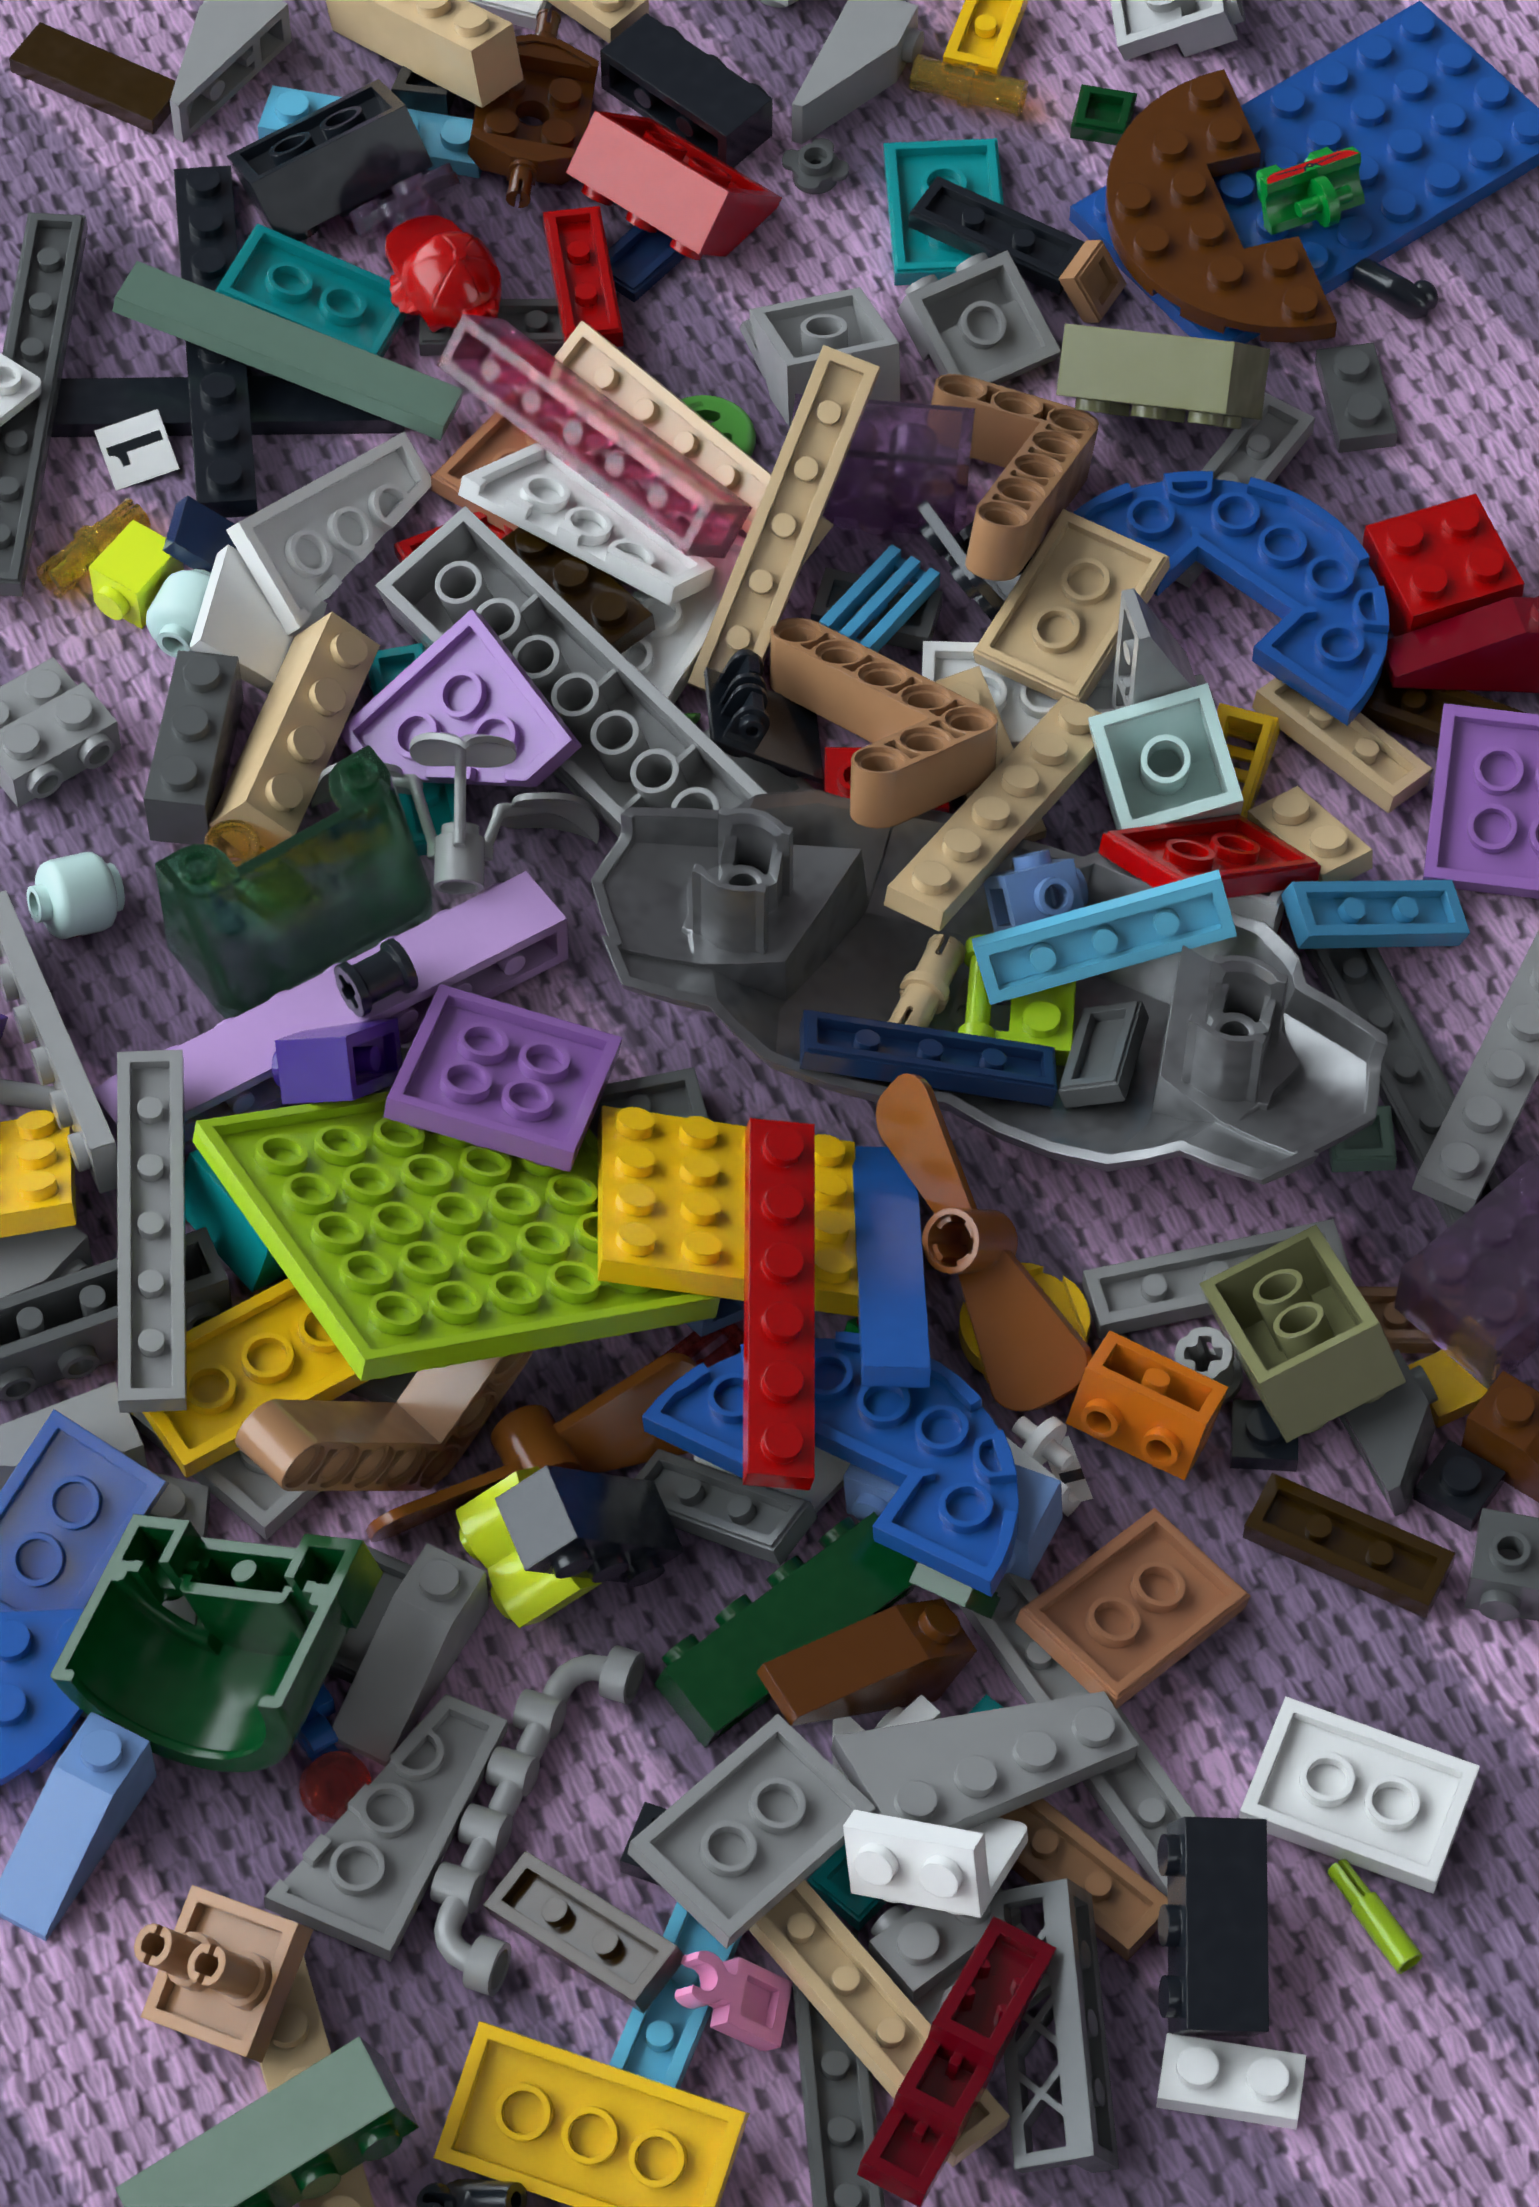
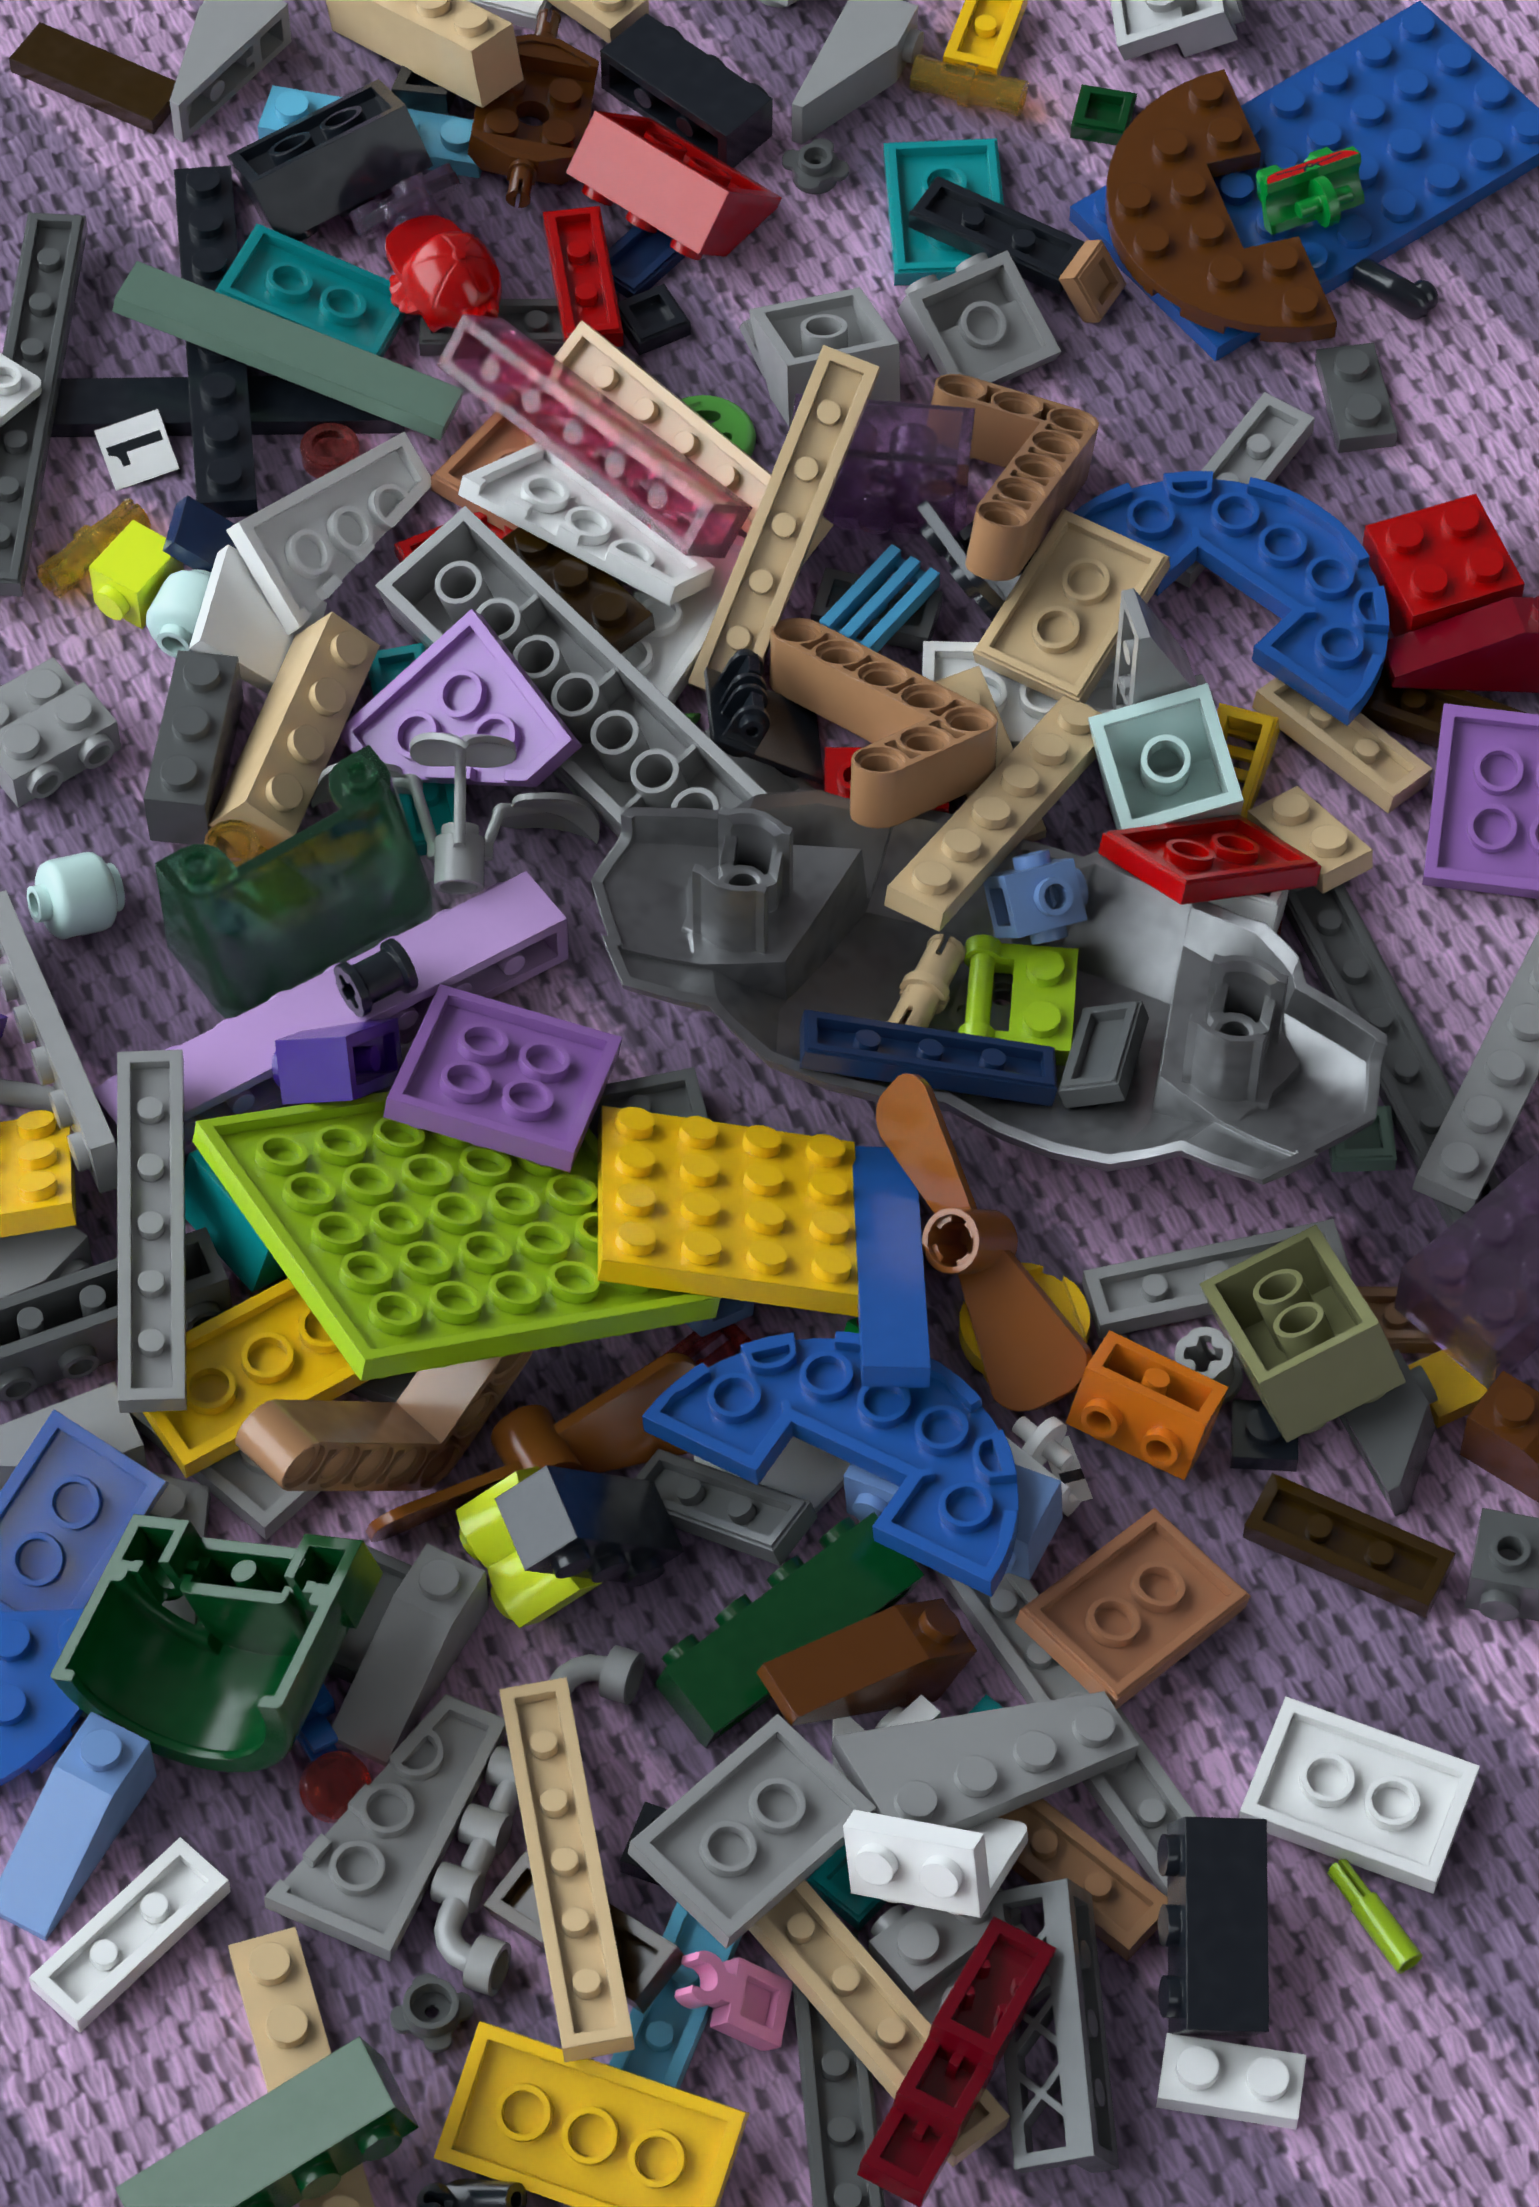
medium nougat plate [134,1885,314,2063] -> none
red plate [743,1118,815,1491] -> none
tile [909,1562,1001,1619] -> none
medium azure plate [972,870,1237,1005] -> none
olive brick [1056,323,1270,429] -> none
dark azure plate [1281,880,1470,949] -> none
black plate [1413,1440,1506,1532] -> none
none -> white plate [29,1837,231,2033]
none -> clear red tile [300,423,360,479]
none -> dark grey plate [390,1973,474,2053]
none -> tan plate [499,1677,635,2062]
none -> black tile [618,284,691,356]

